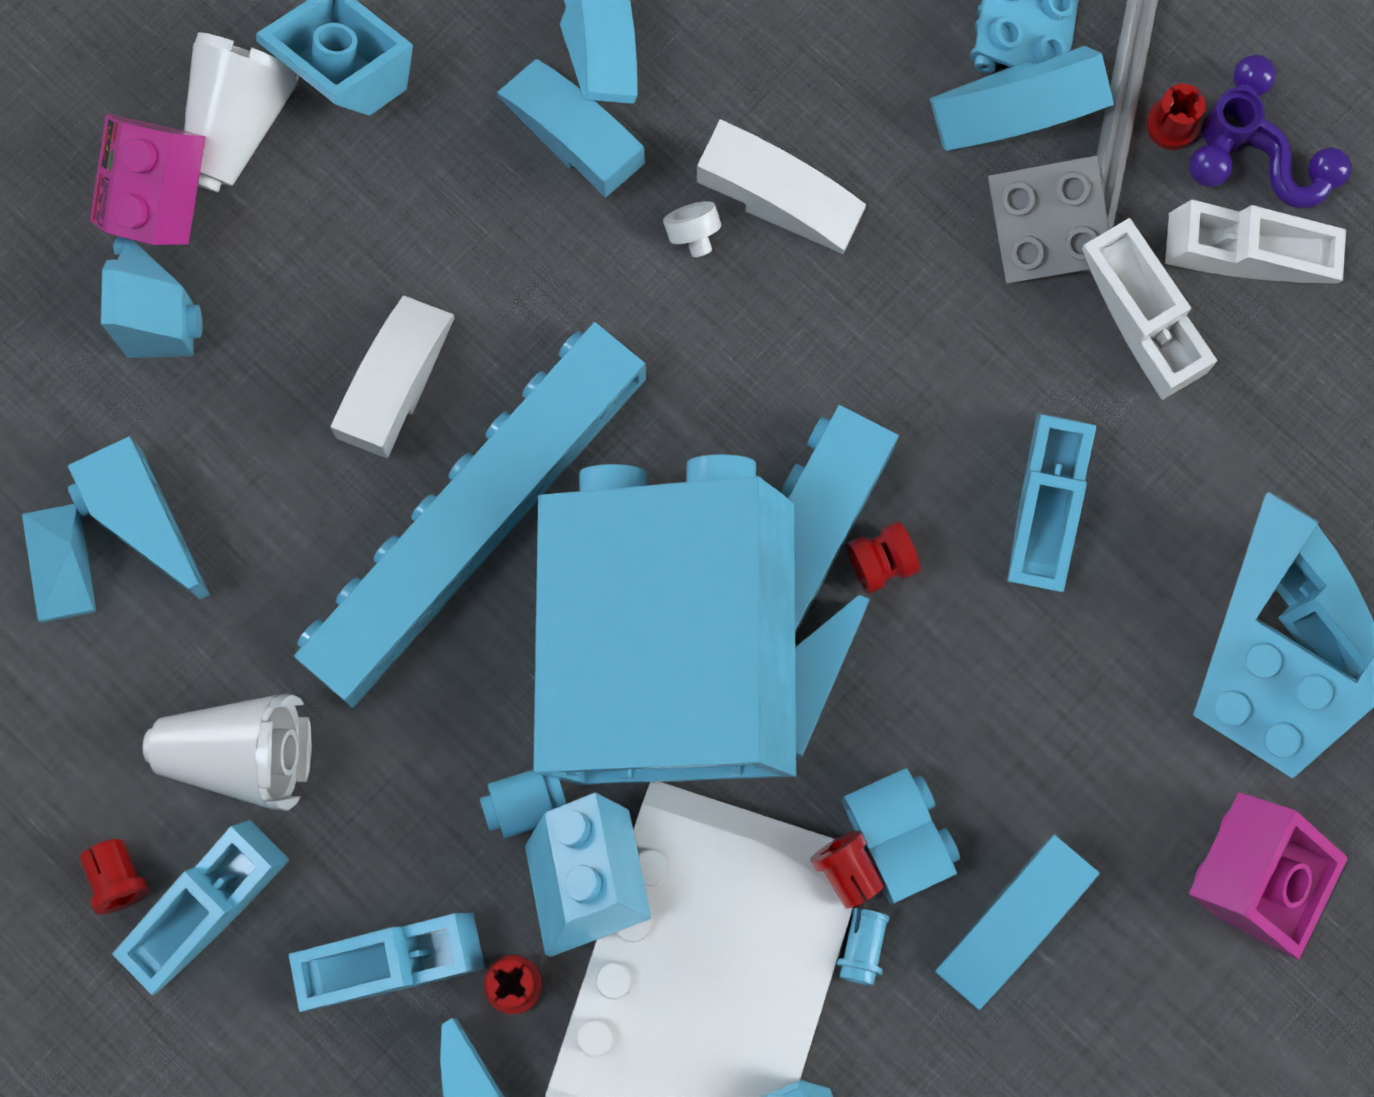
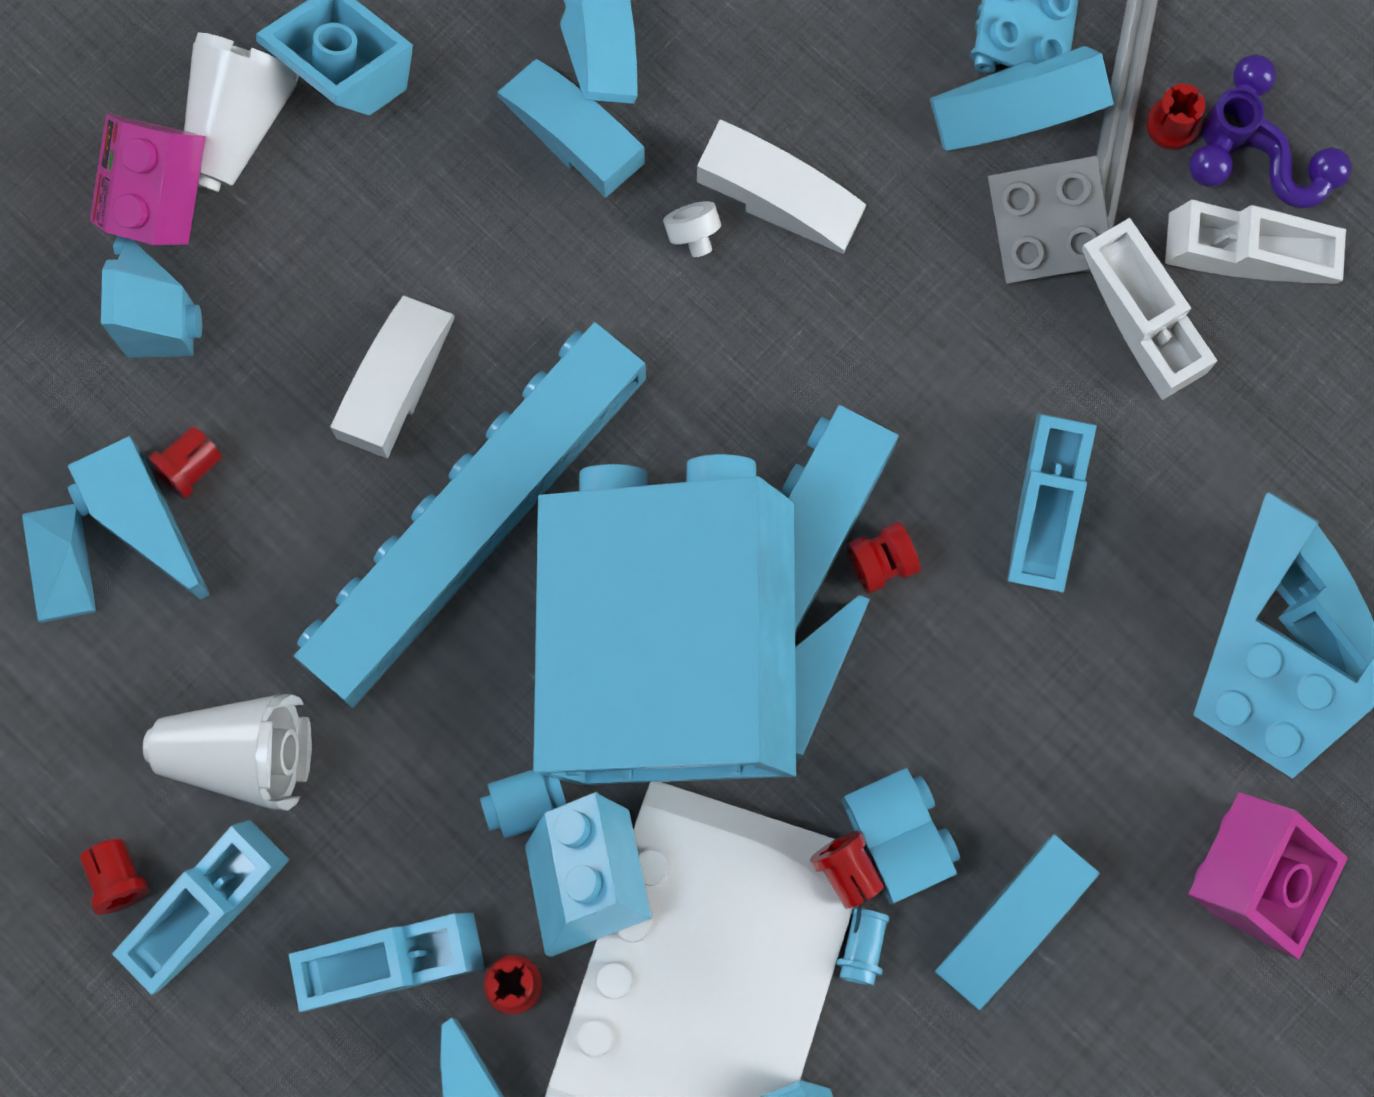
none -> red bush [146,426,222,500]

